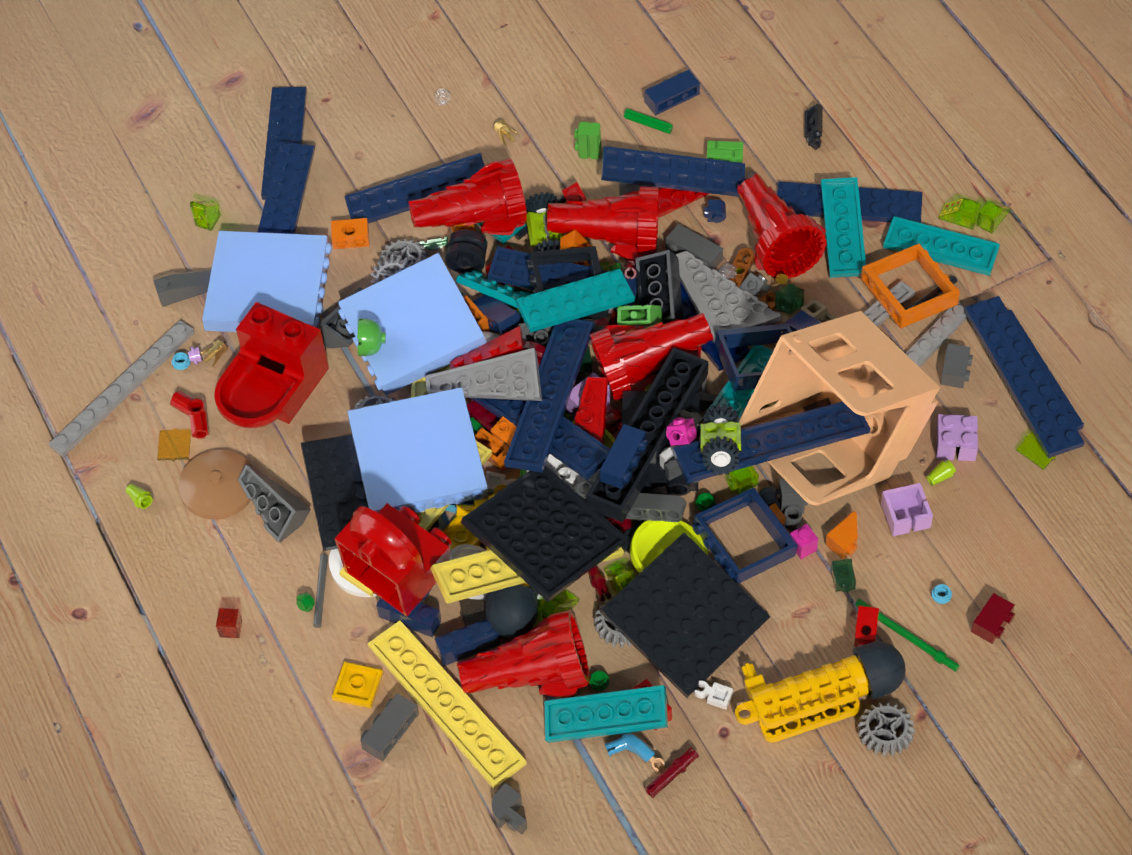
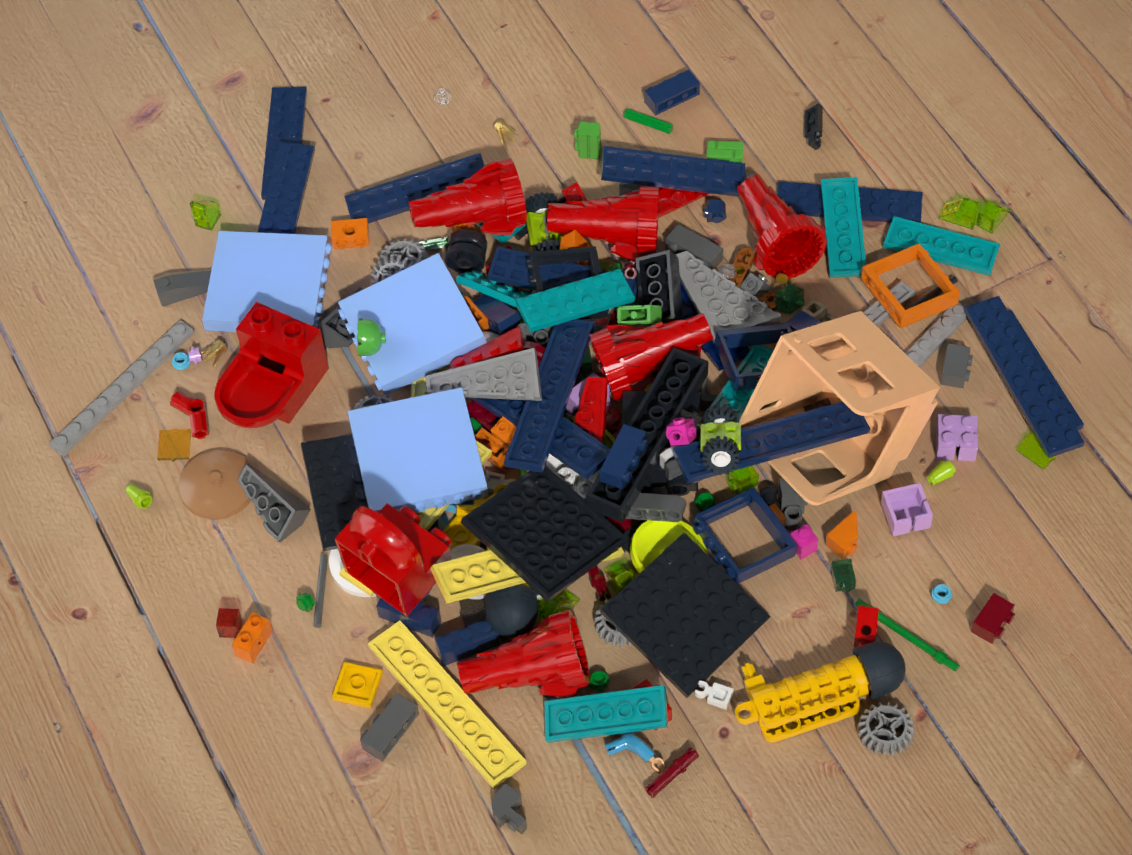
none -> orange brick [232,612,273,663]

